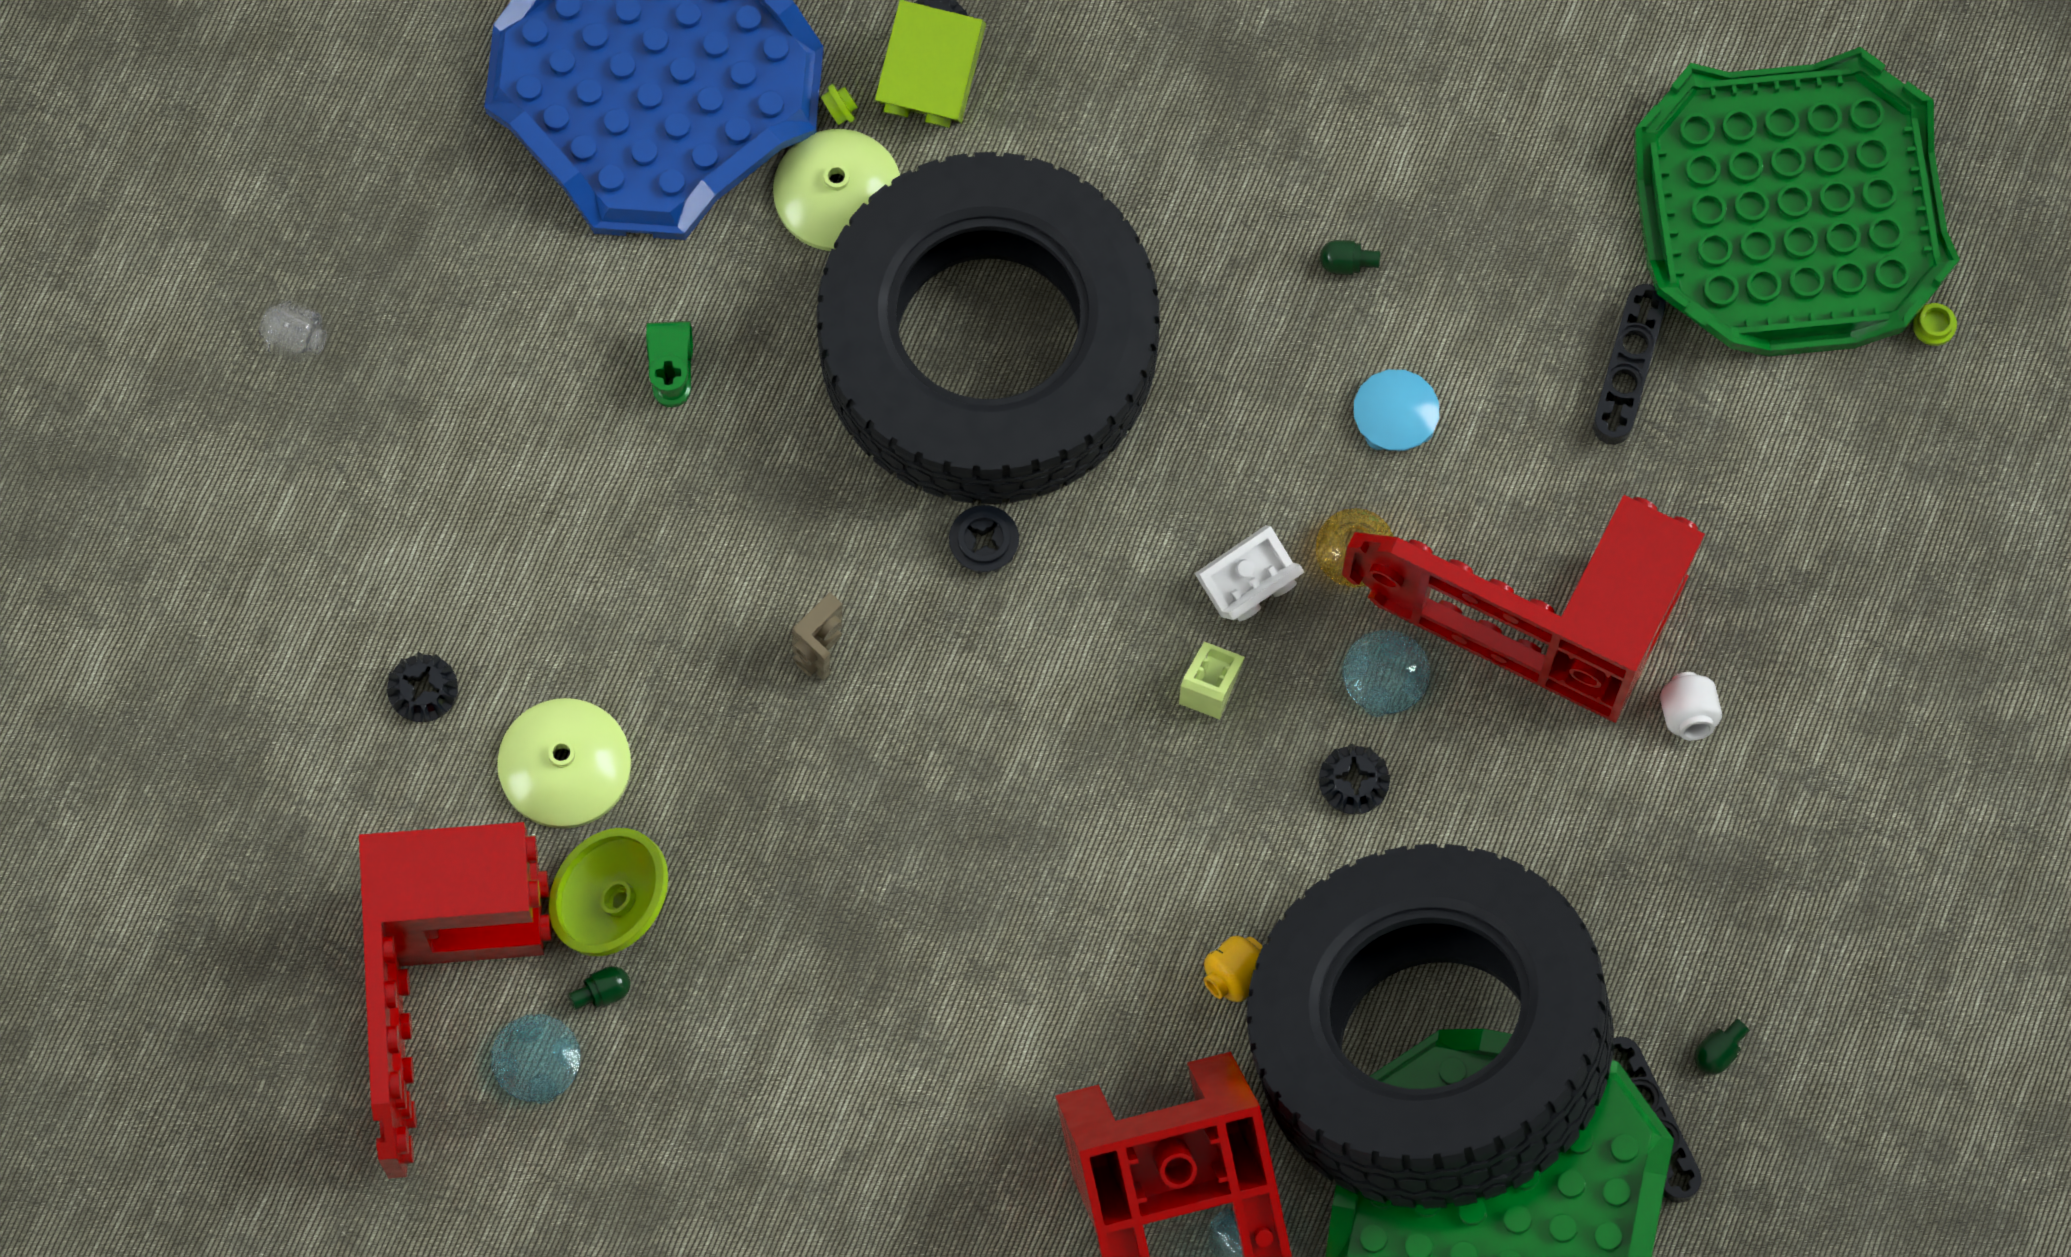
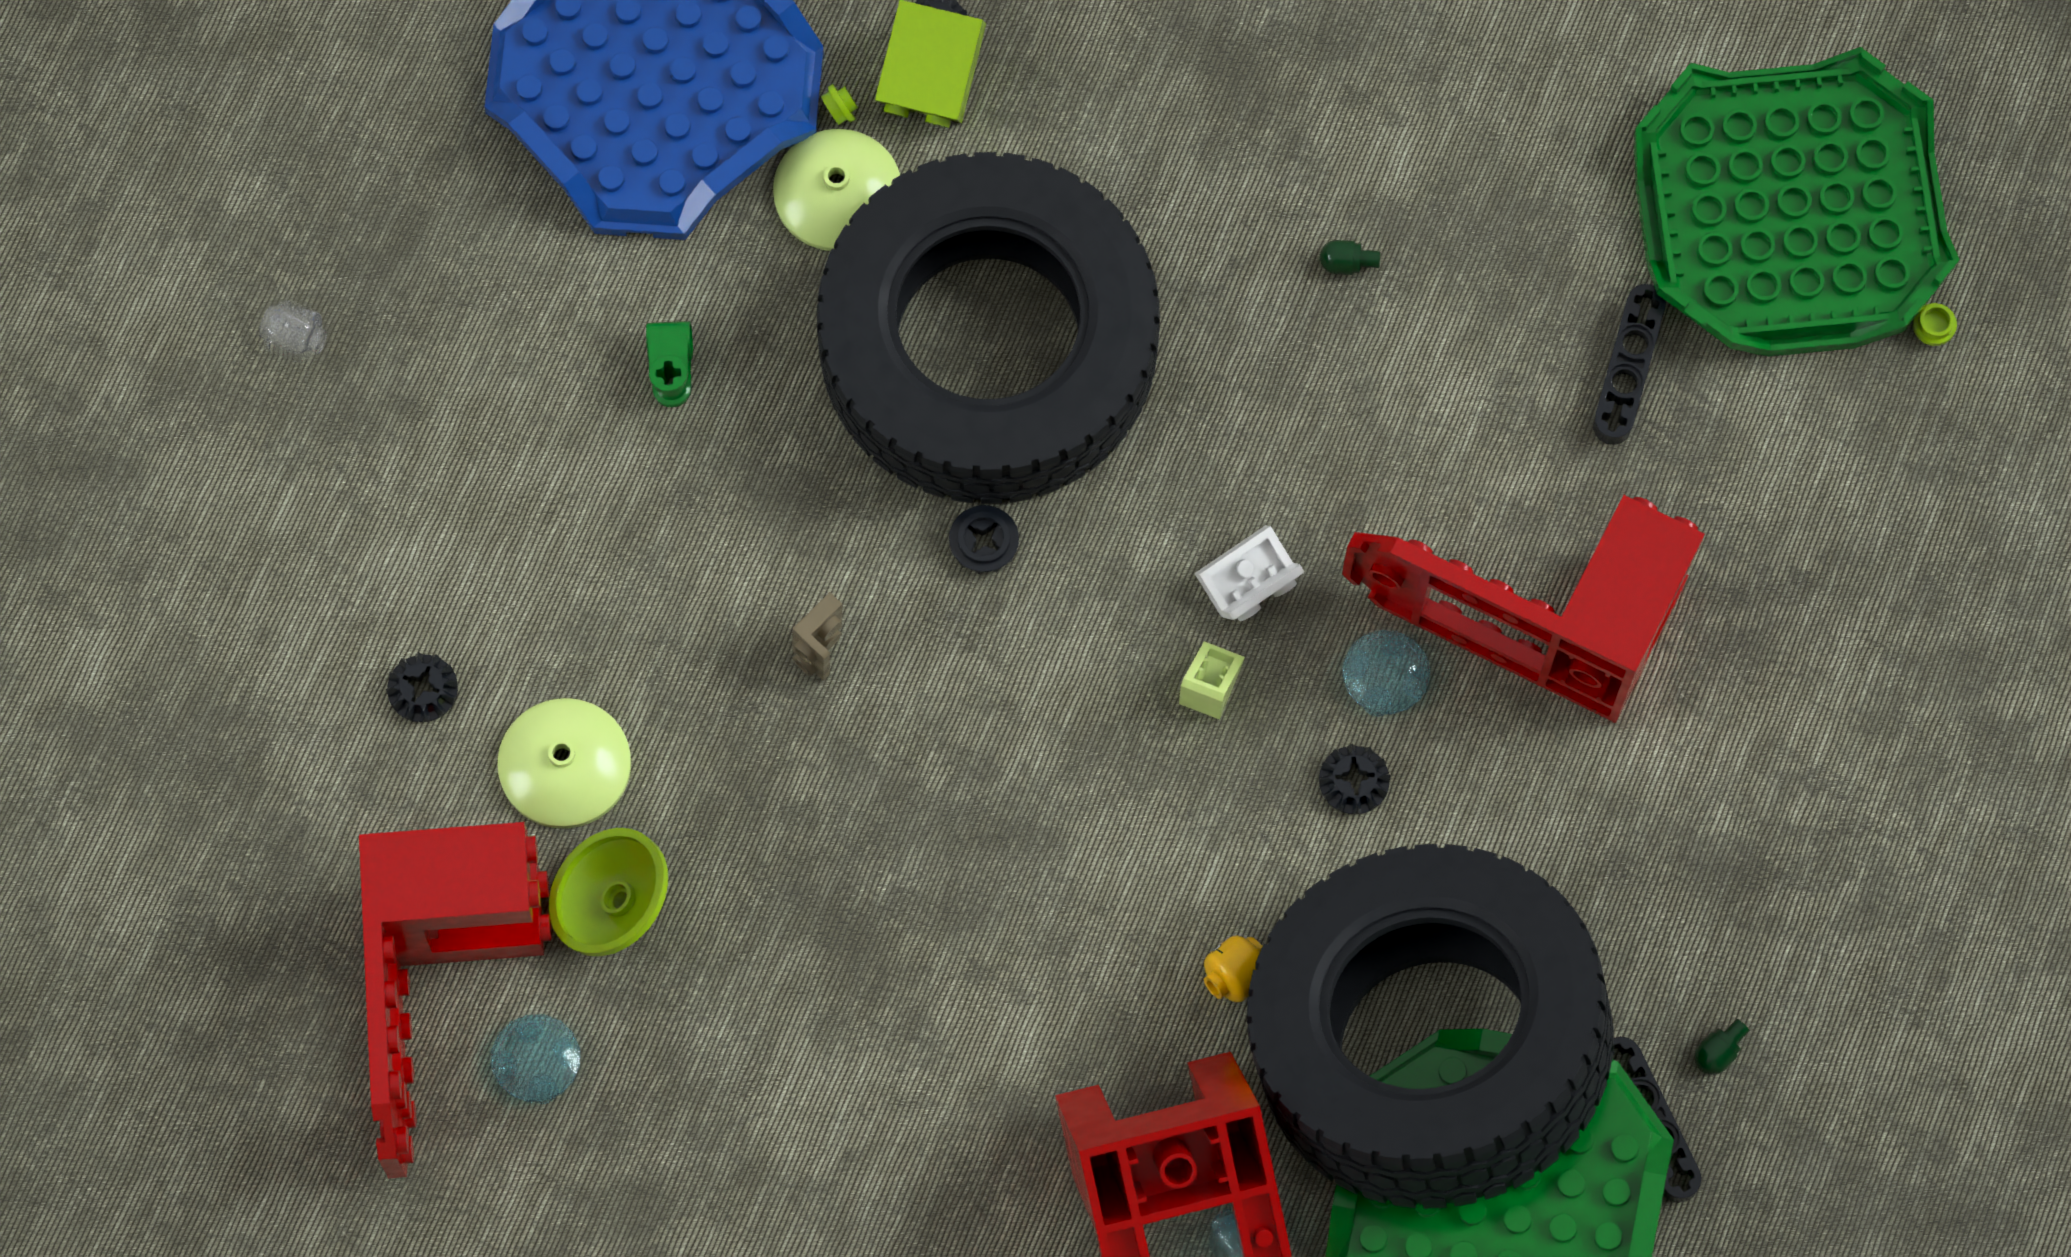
dark green cylinder [568,966,631,1010] -> none
clear yellow piece [1315,508,1393,587] -> none
medium azure dish [1354,369,1439,451] -> none
white head [1660,672,1722,741] -> none

